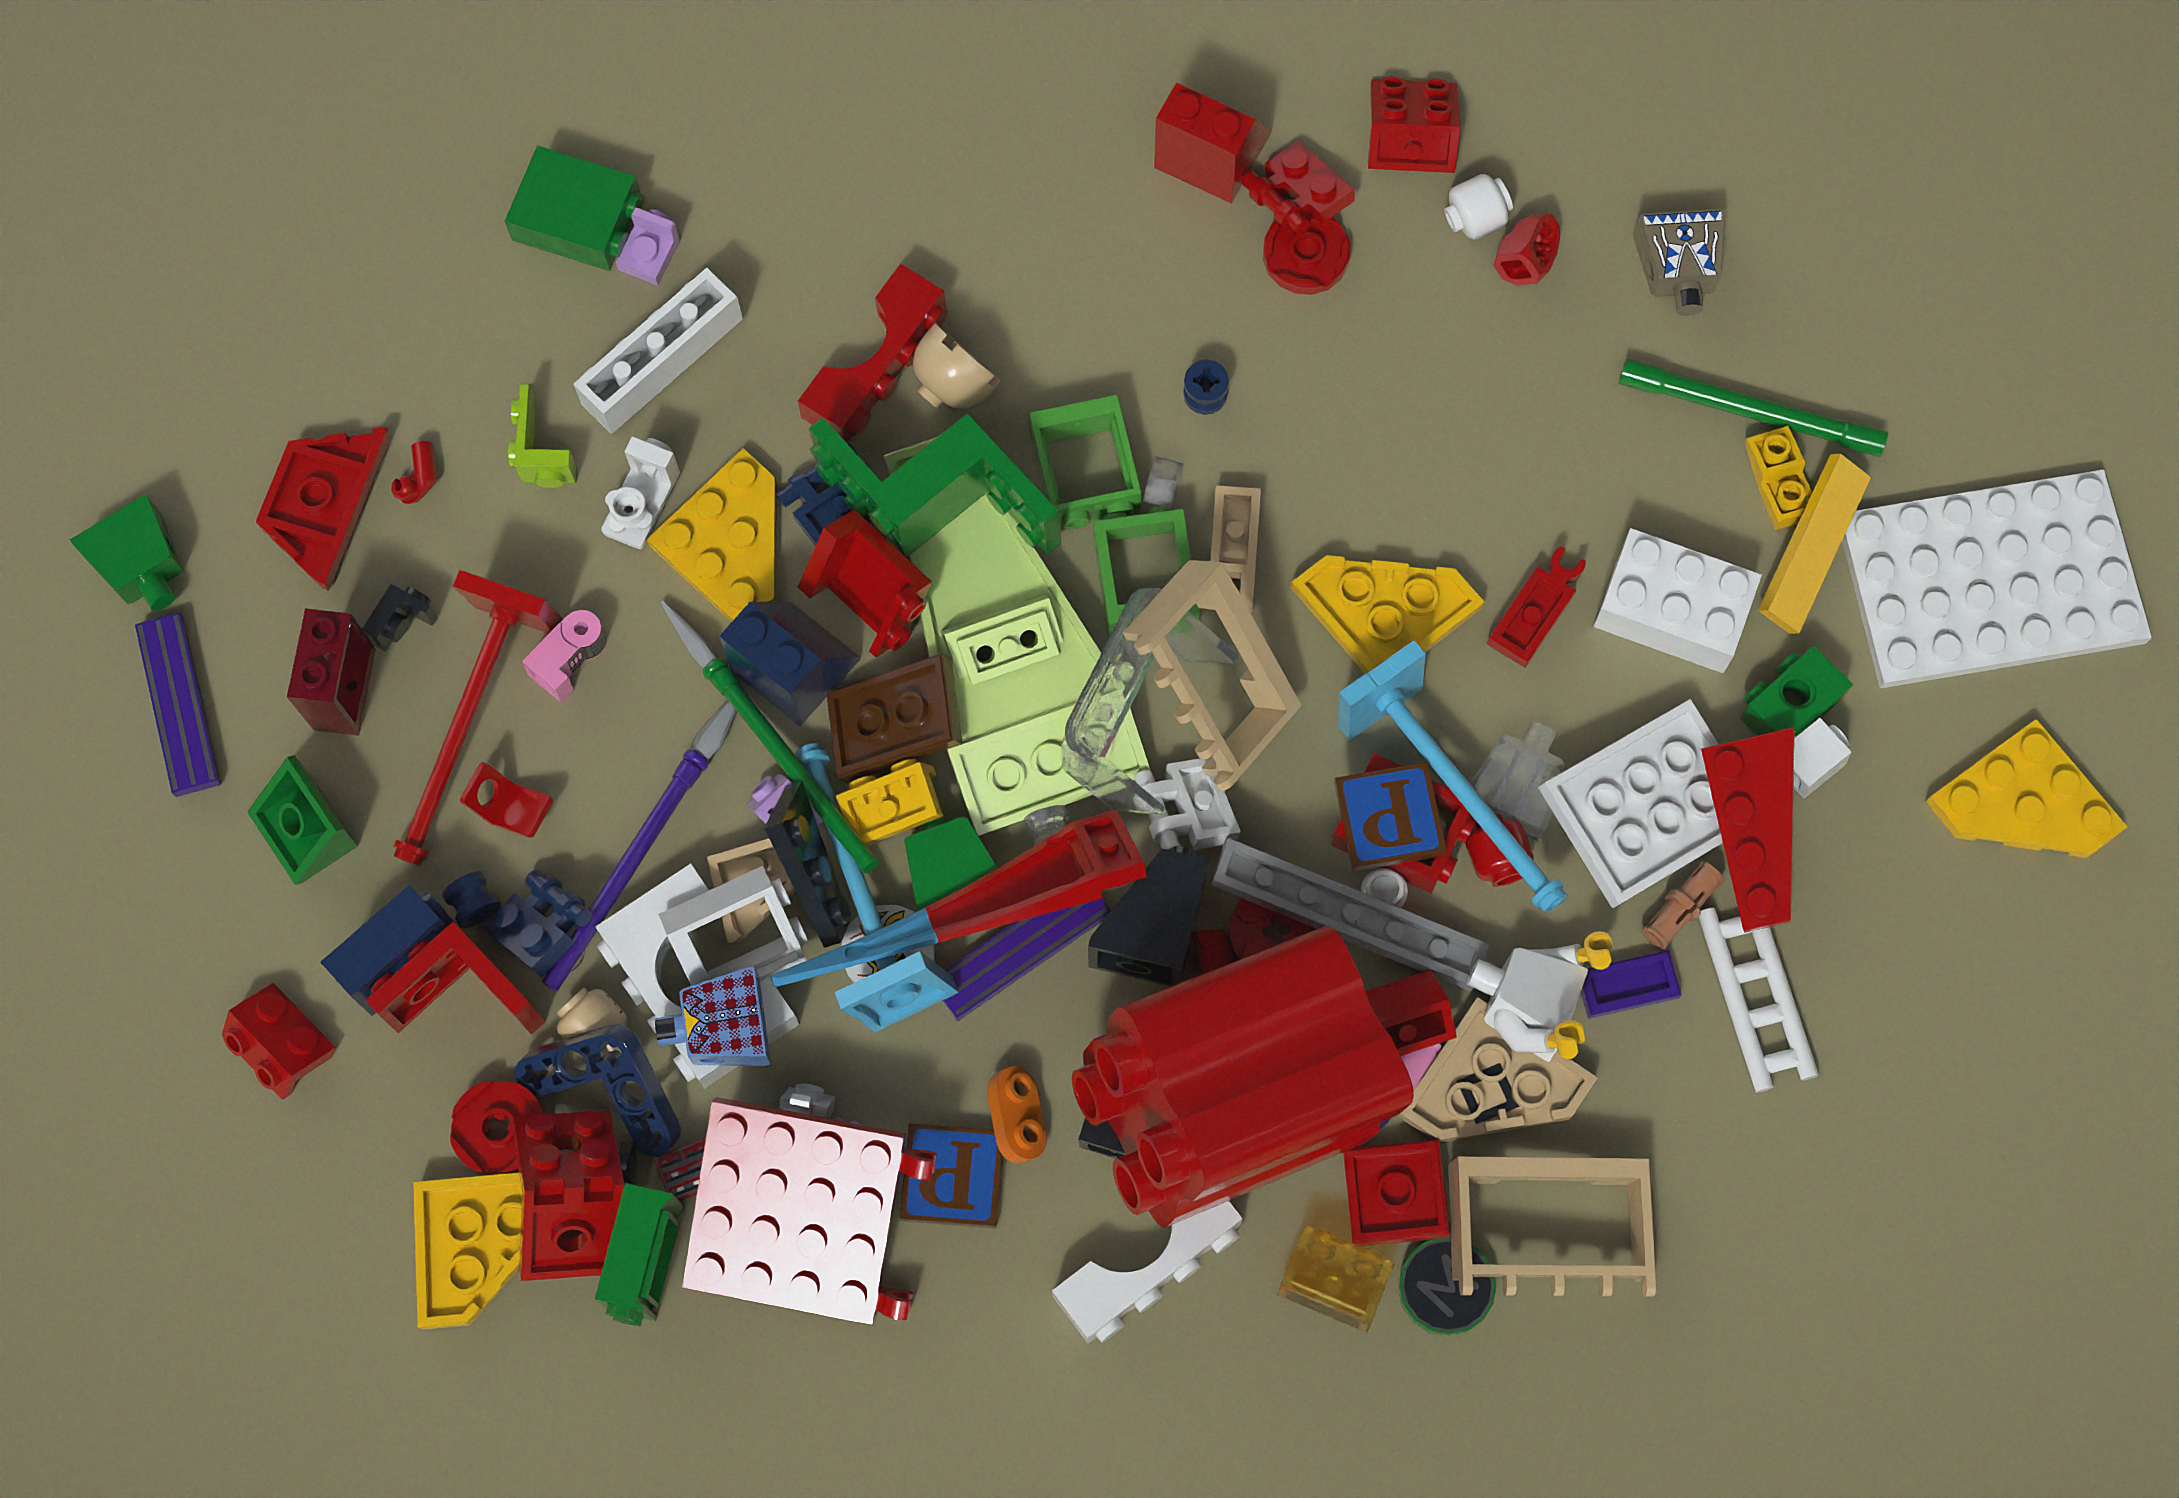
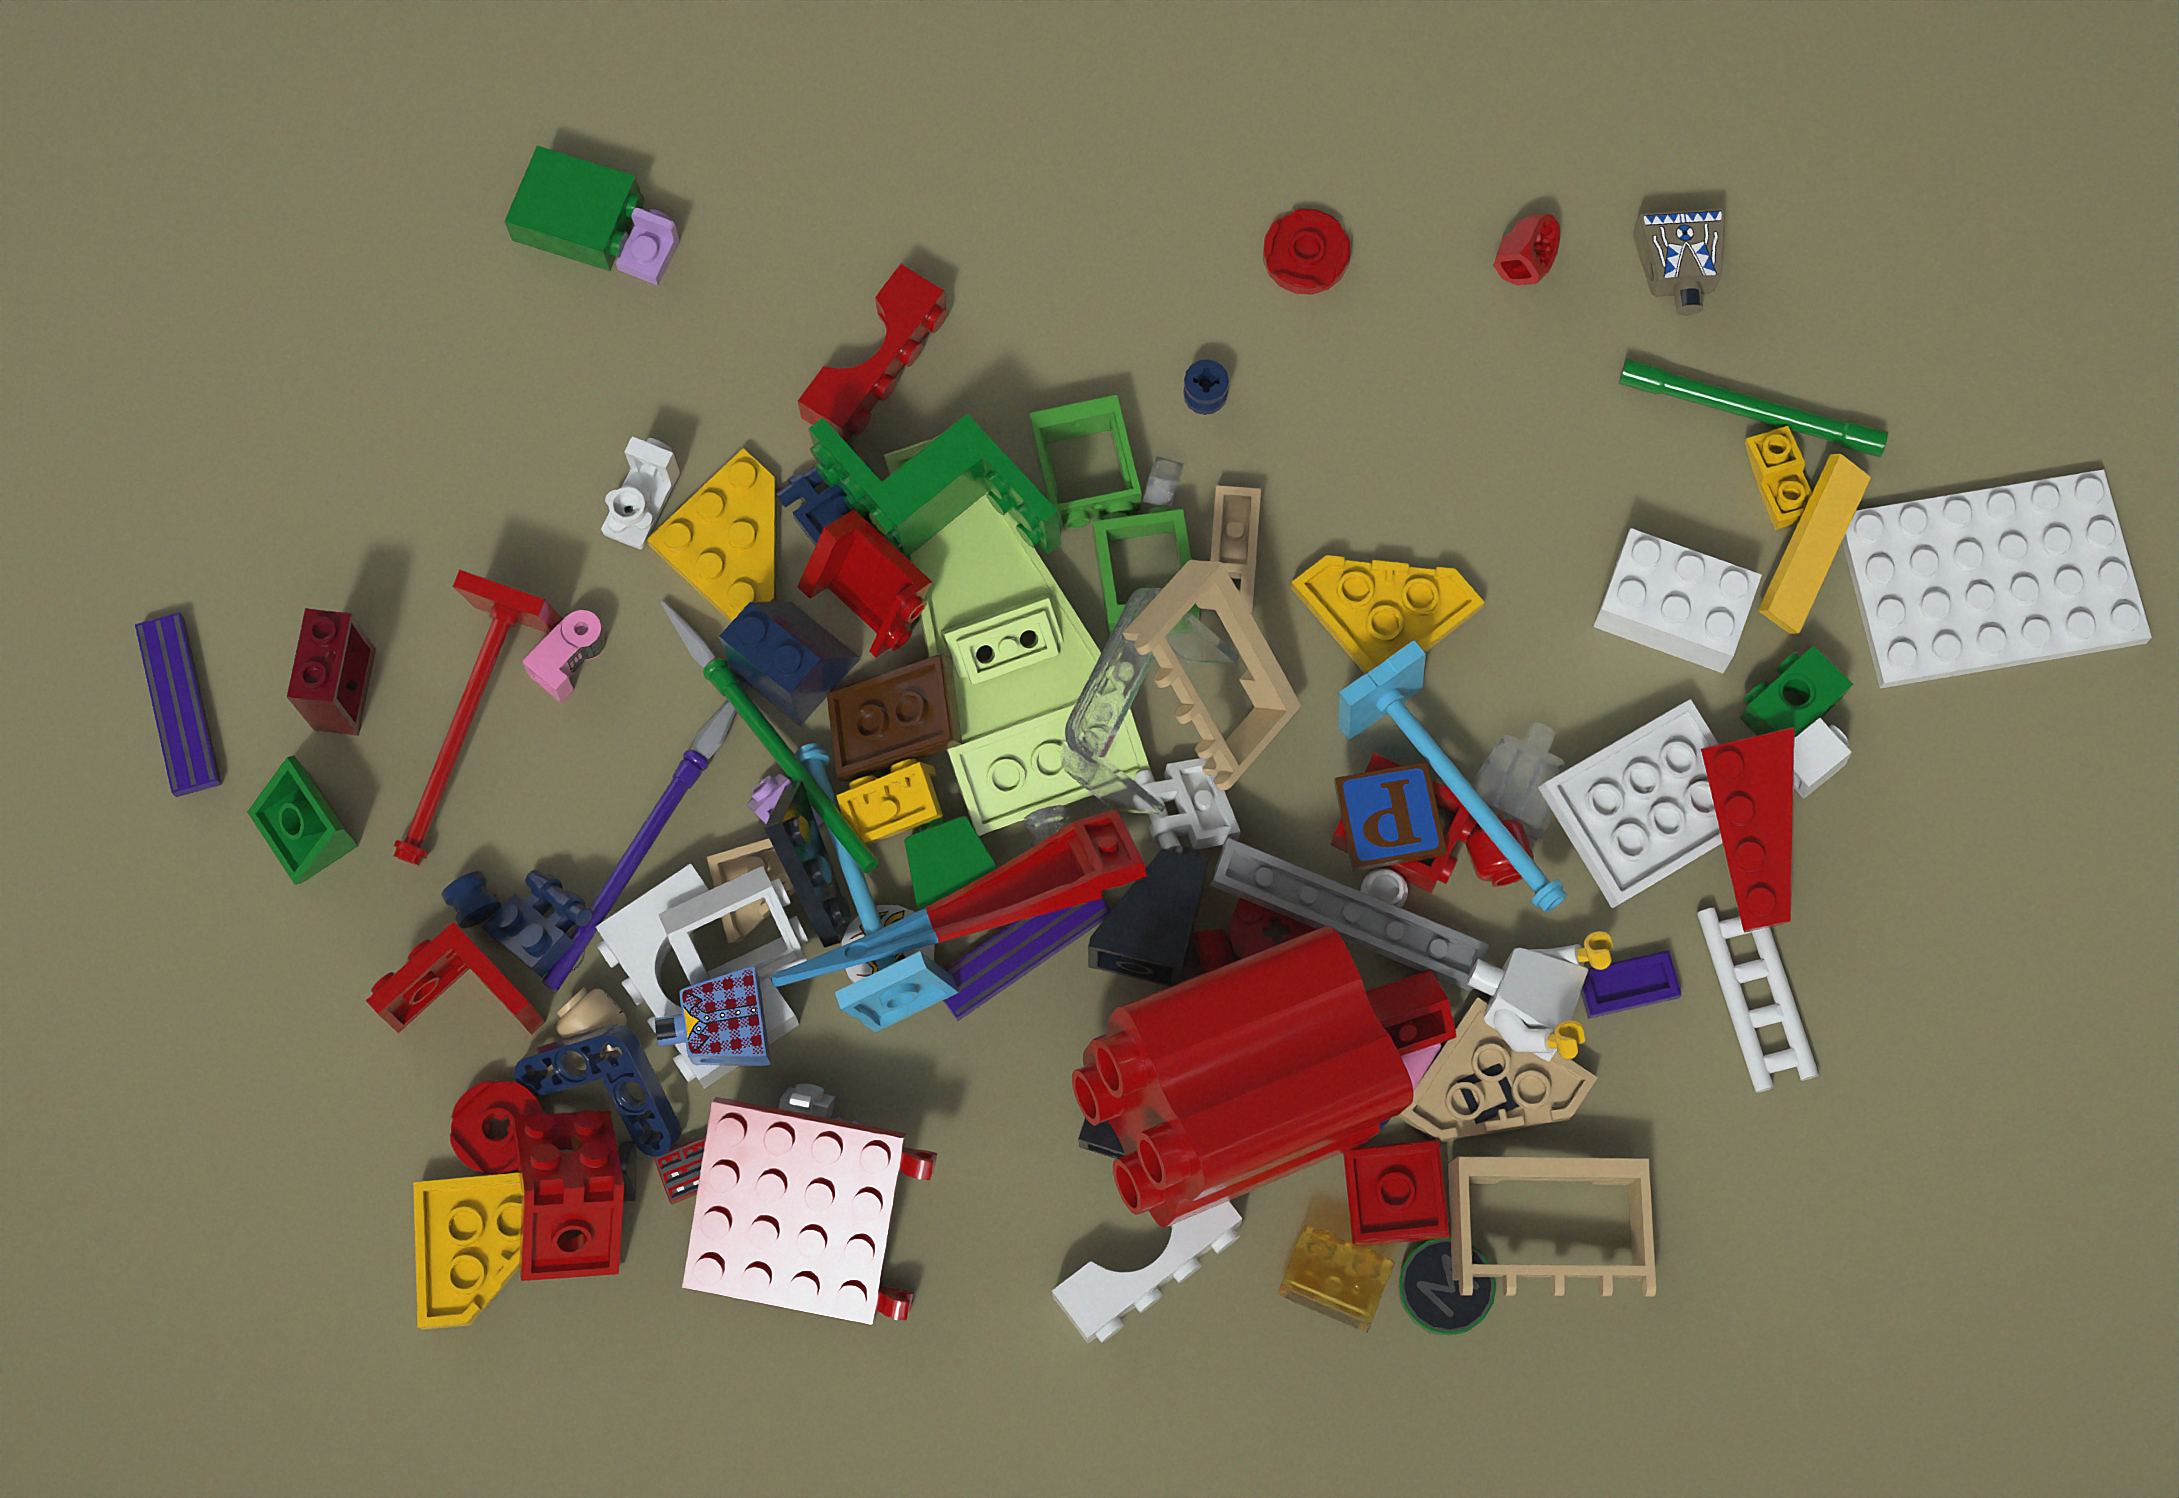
green torso [69,494,183,611] -> none
red bracket [222,982,336,1099] -> none
red wing [255,427,391,591] -> none
dark blue window [320,885,455,1016] -> none
black bracket [362,584,437,652] -> none
red arm [391,441,438,504] -> none
red bracket [460,762,553,838] -> none
lime bracket [508,384,577,488] -> none
white brick [573,268,743,435] -> none
green window [595,1183,685,1327] -> none
tile [899,1123,1003,1229] -> none
tan cylinder [913,323,1002,410] -> none
orange plate [987,1066,1047,1164] -> none
red slope [1154,82,1271,204] -> none
red plate [1241,140,1355,235] -> none
red bracket [1367,76,1460,173] -> none
white head [1444,174,1513,240] -> none
red plate [1487,546,1586,668] -> none
nougat pin [1641,861,1725,950] -> none
yellow plate [1926,719,2127,858] -> none

